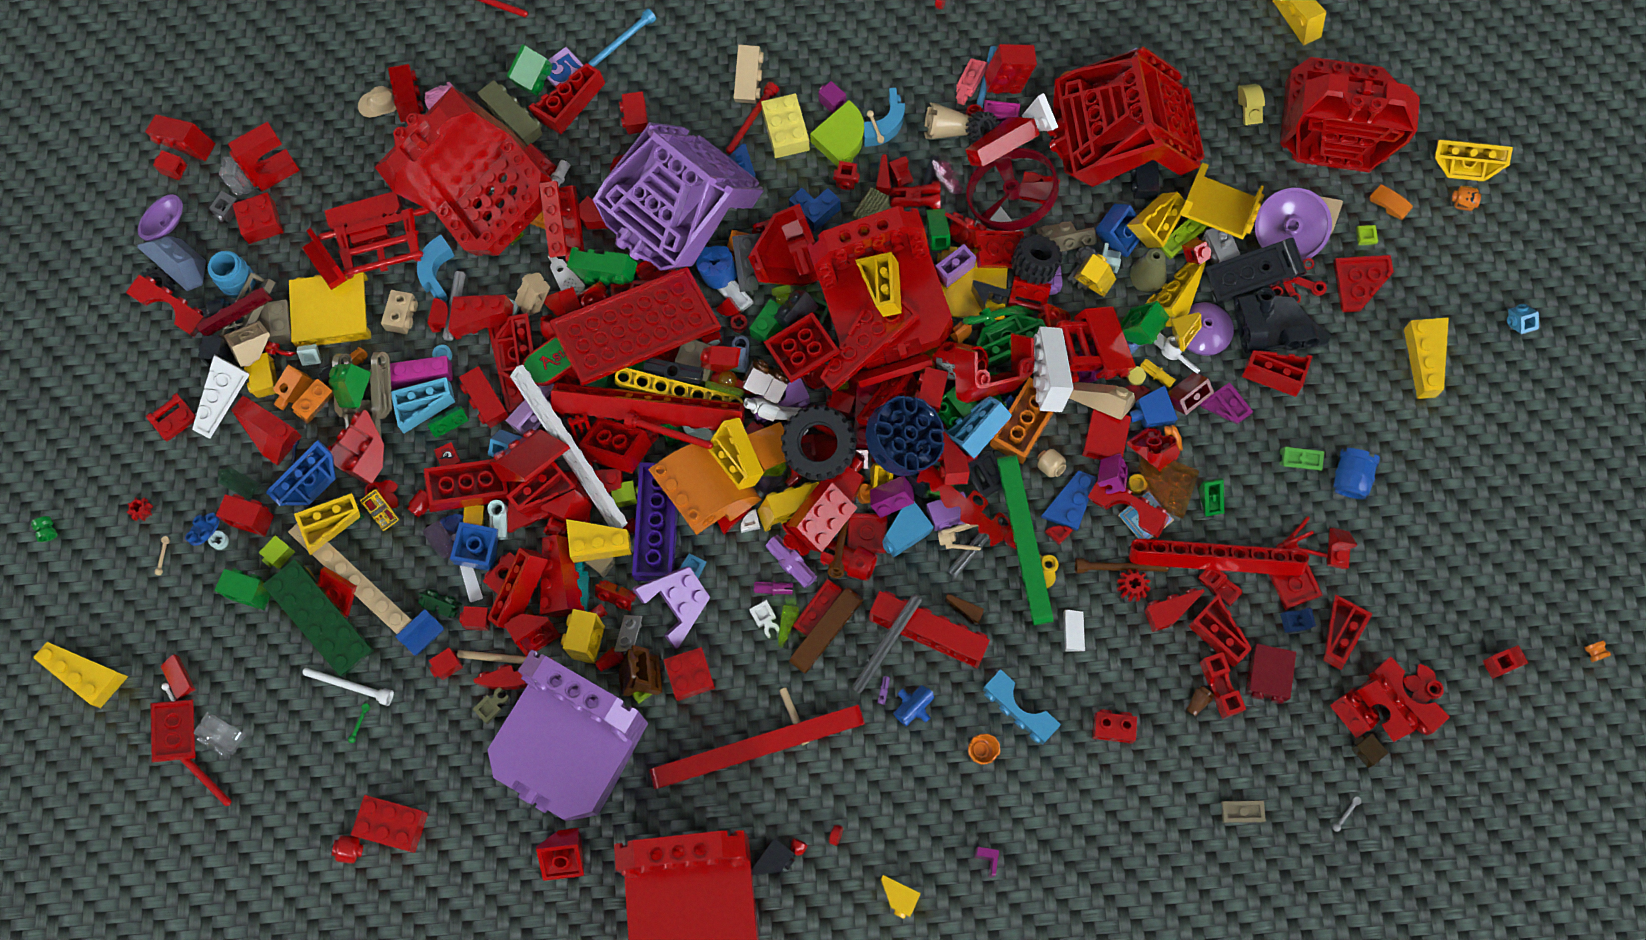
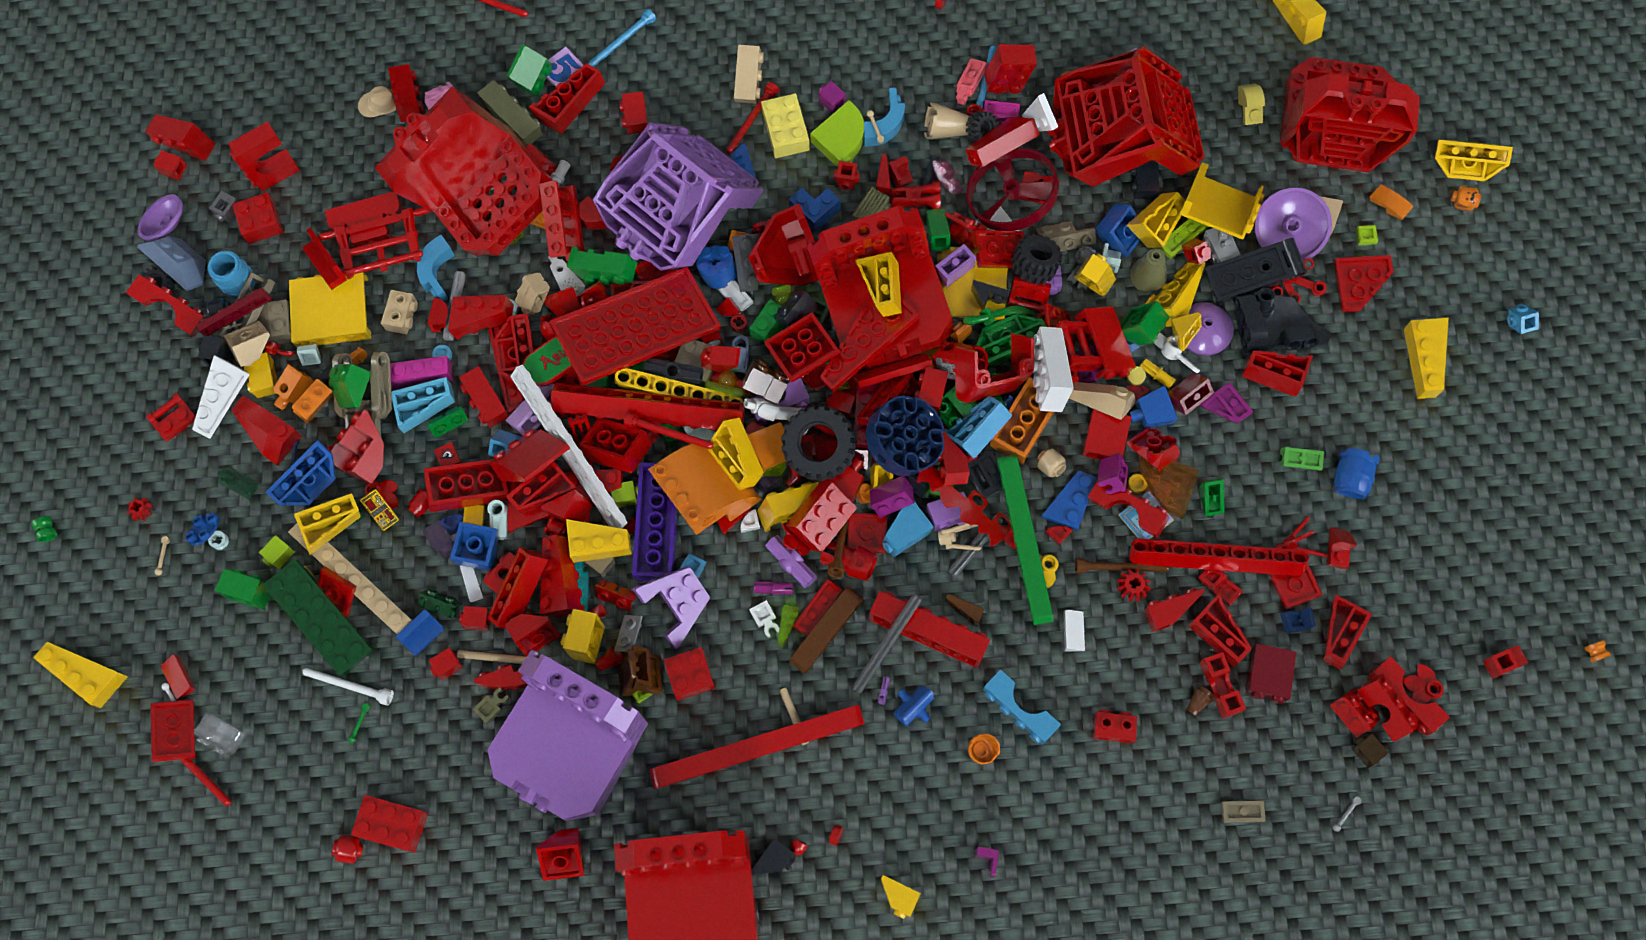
red brick [216,494,274,537] -> none
clear brick [219,156,252,195] -> none
orange arm [1164,425,1183,451] -> none

